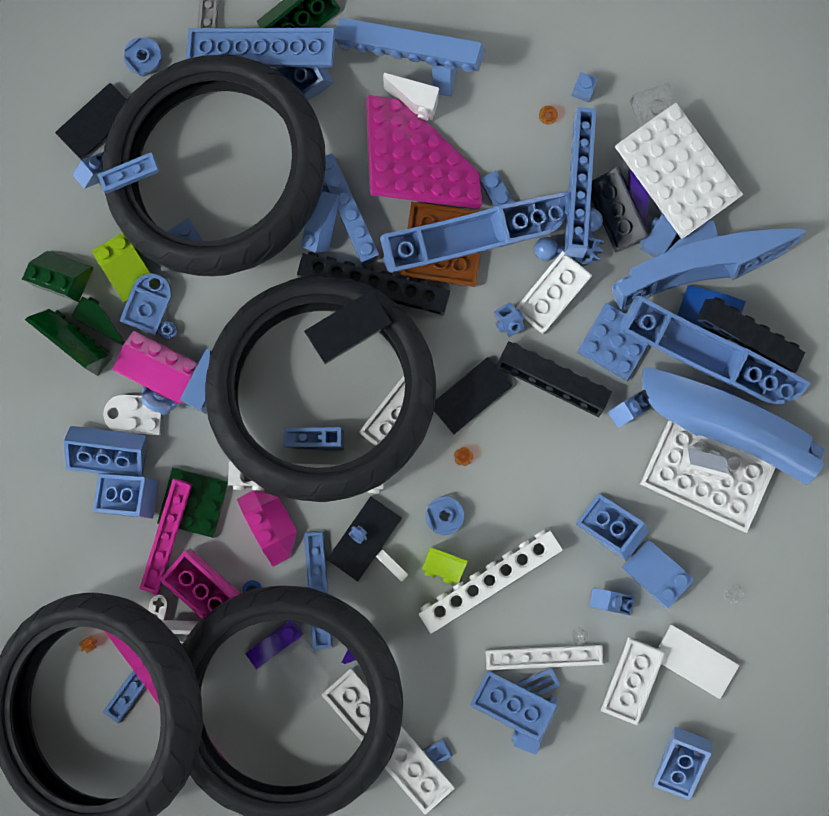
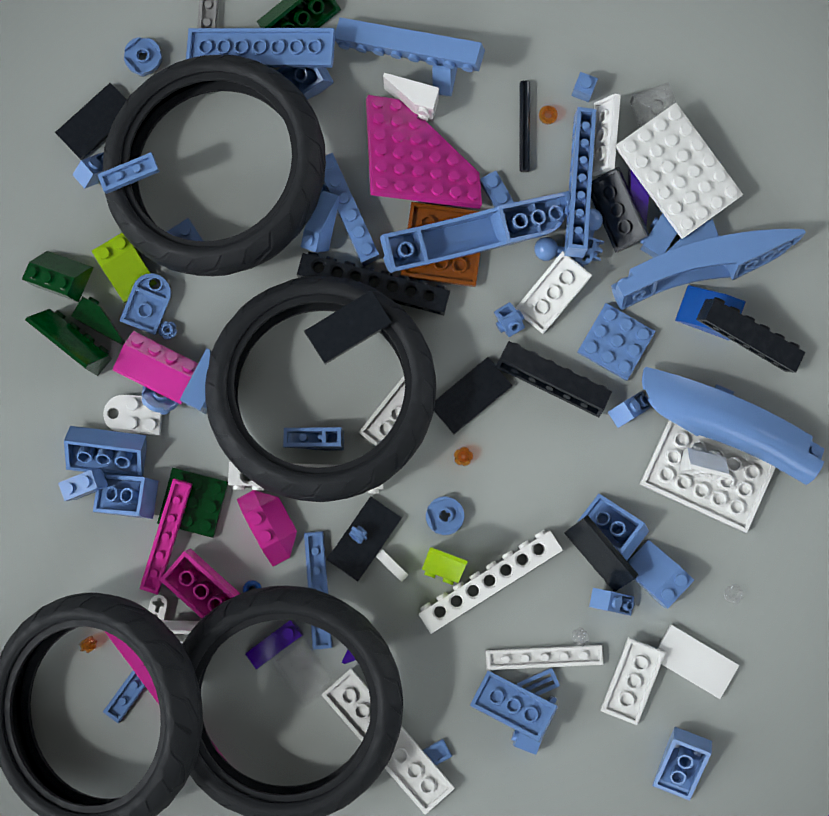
medium blue slope [620,296,811,404] -> none
none -> medium blue brick [58,469,108,501]
none -> black axle [519,80,530,172]
none -> black tile [564,515,639,592]
none -> white tile [592,94,621,177]

